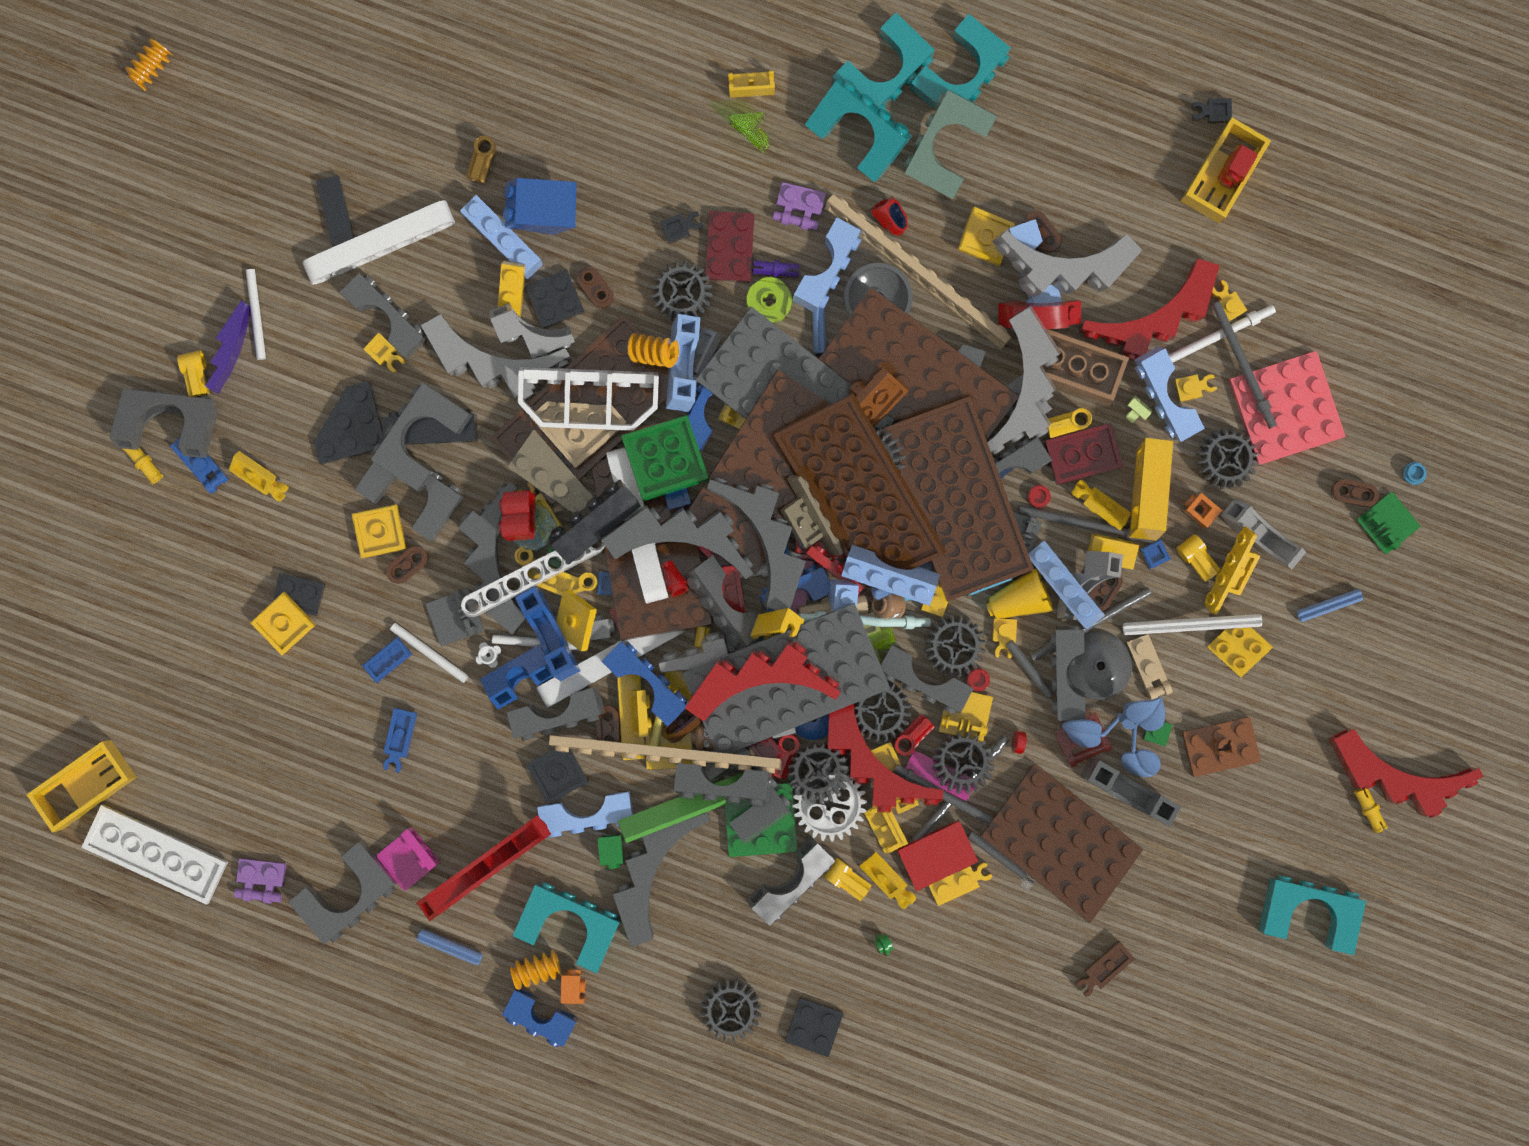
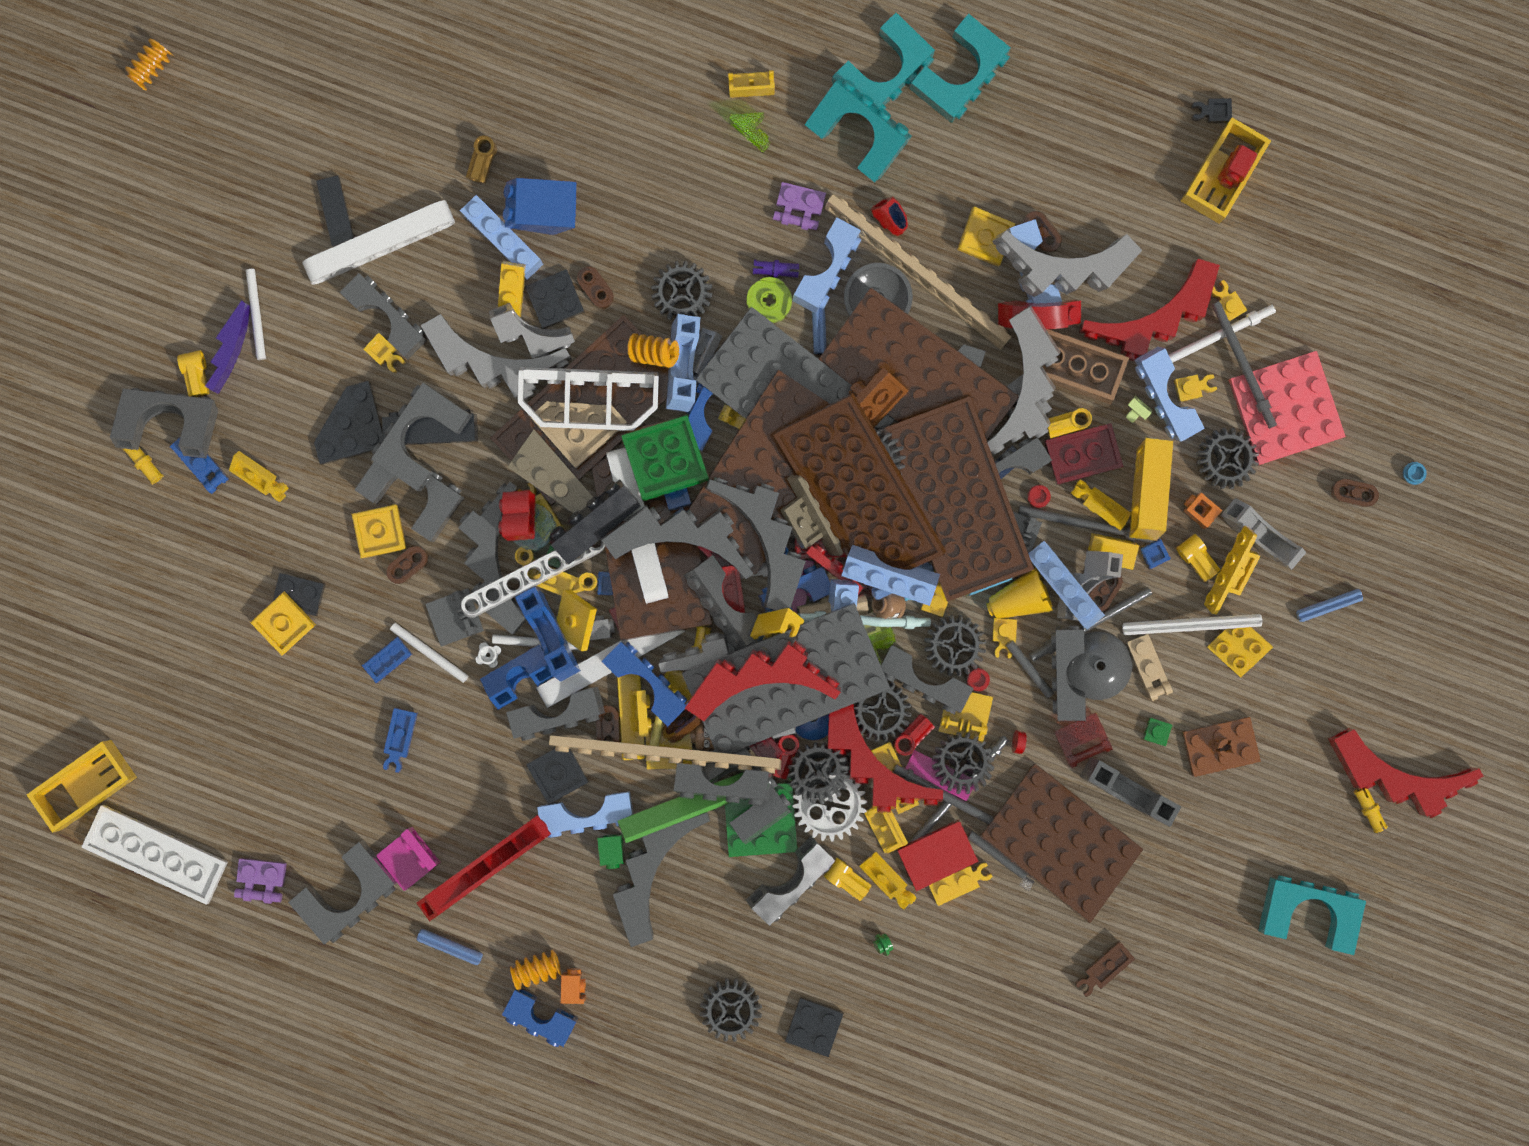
teal arch [513,881,621,973] -> none
black plate [660,211,703,244] -> none
red cone [660,561,688,597] -> none
dark red plate [705,211,755,283] -> none
sand green arch [904,90,998,199] -> none
medium blue plant [1062,697,1165,777] -> none
green hinge [1357,491,1421,555] -> none

